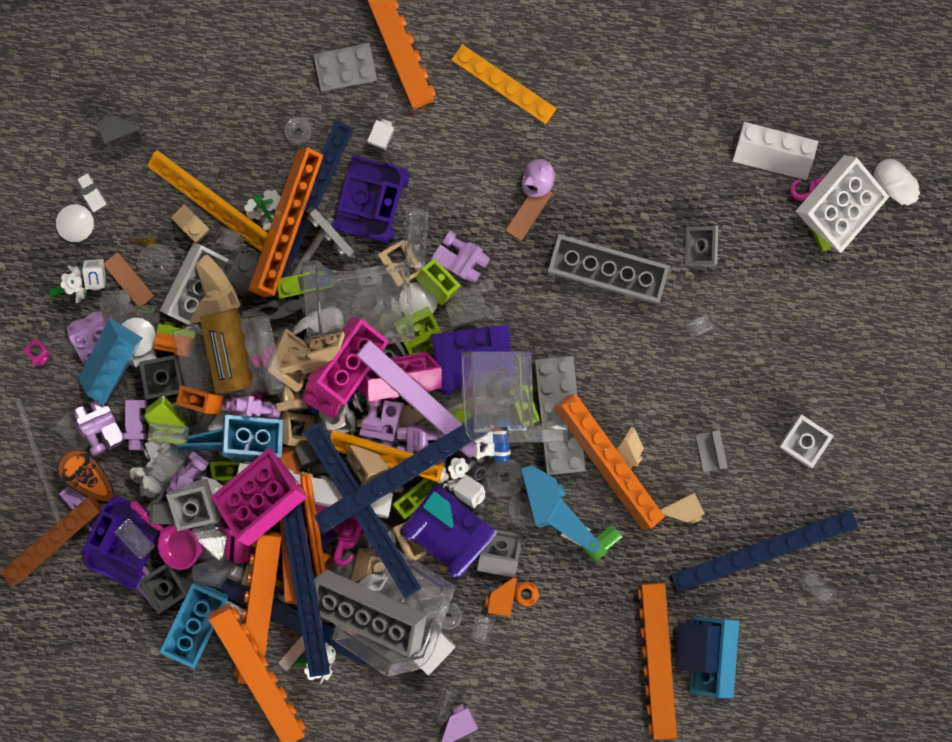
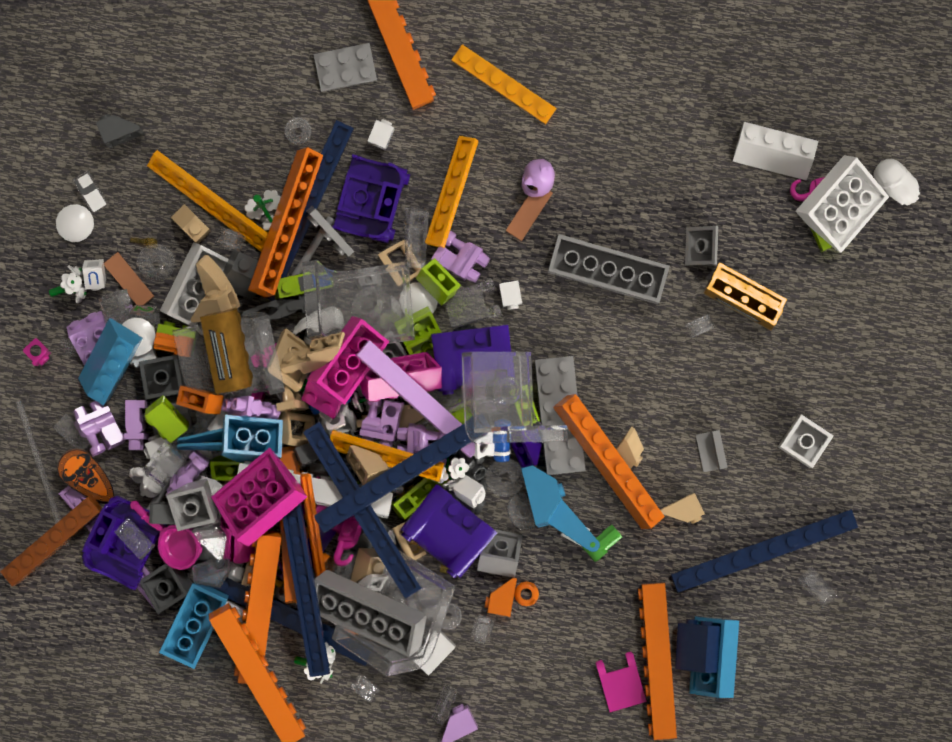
clear plate [148,423,189,445] -> none
white sticker [279,635,305,671] -> none
teal tile [423,492,453,529] -> none
none -> clear wheel [350,674,380,702]
none -> light orange plate [425,136,478,248]
none -> white brick [499,281,522,310]
none -> dark purple slope [510,423,542,468]
none -> dark pink flag [596,652,647,712]
none -> brick [703,263,787,331]

